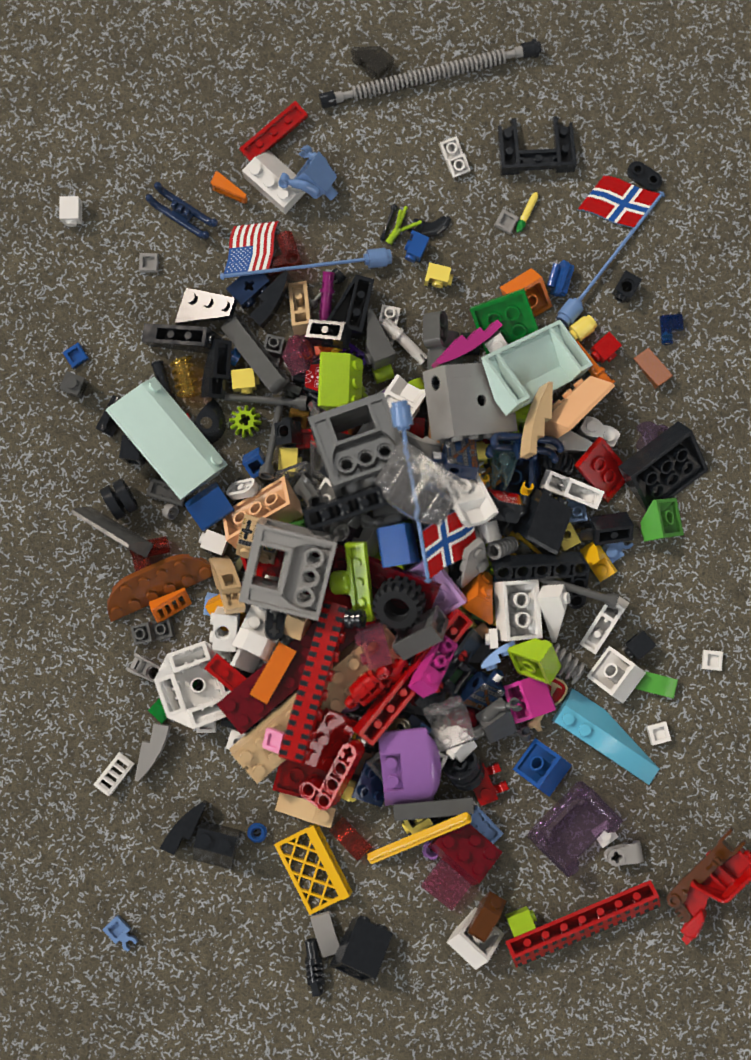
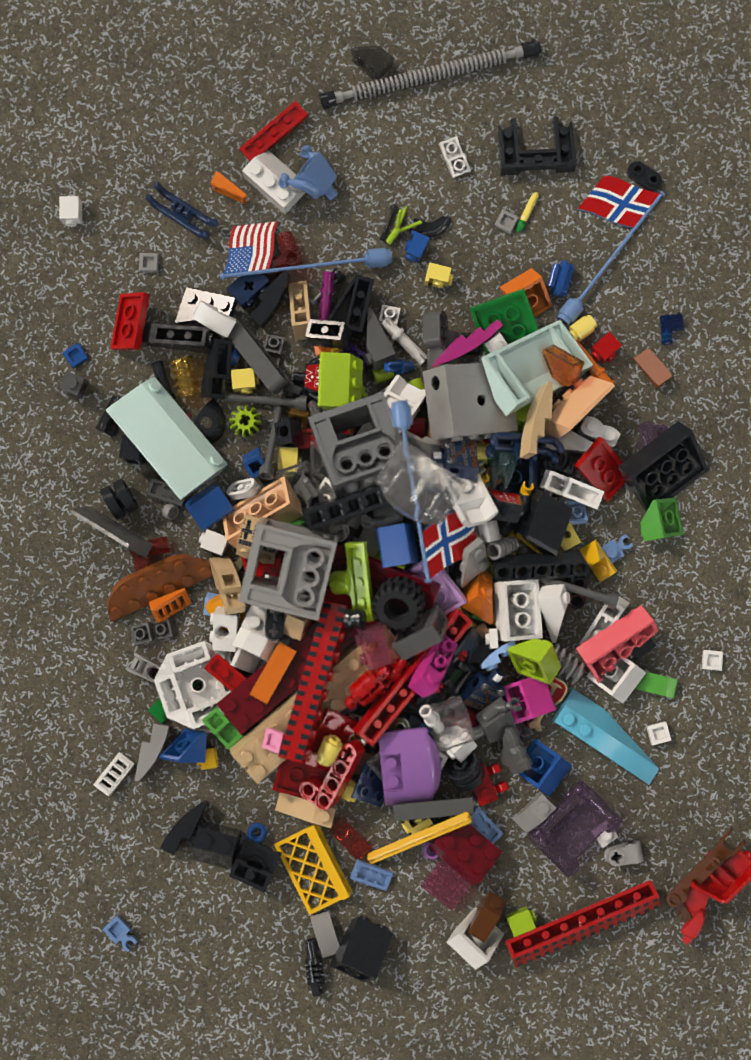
clear pink brick [282,334,315,376] -> none
black hinge [575,512,634,546] -> none
black brick [612,270,642,303] -> none
none -> red plate [110,292,150,351]
none -> blue slope [159,728,207,763]
none -> white slope [192,300,236,338]
none -> yellow plate [197,747,219,770]
none -> bright green slope [202,707,243,749]
none -> black brick [229,837,282,893]
none -> light yellow brick [317,735,343,767]
none -> medium blue plate [350,859,393,891]
none -> blue axle [384,359,415,375]
none -> white pin [419,705,445,733]
none -> dark grey rock [501,726,532,774]
none -> light grey slope [513,791,556,833]
none -> clear orange slope [542,344,584,387]
none -> coral wedge [576,605,659,683]

